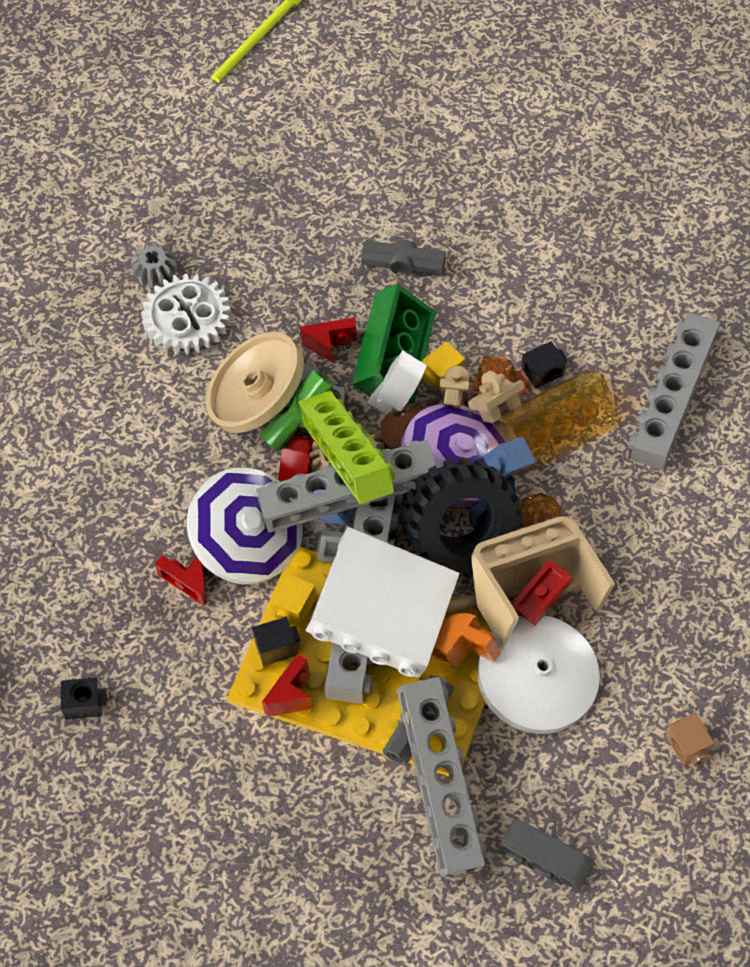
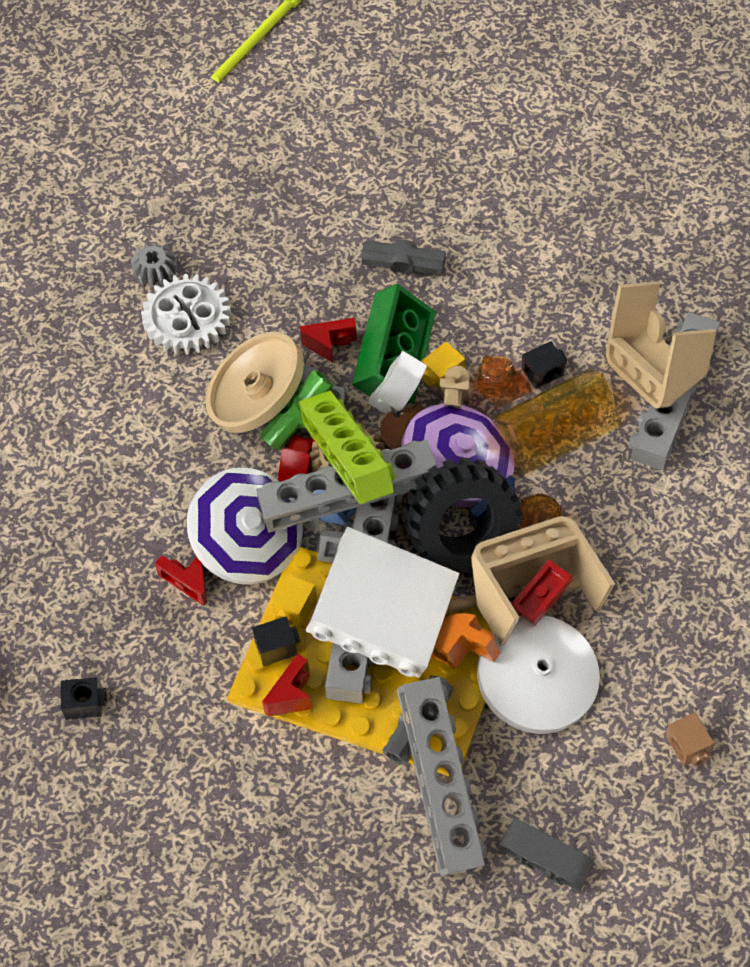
tan hips [468,371,525,423] -> none
medium blue brick [483,436,536,478] -> none
none -> tan windscreen [606,282,716,408]

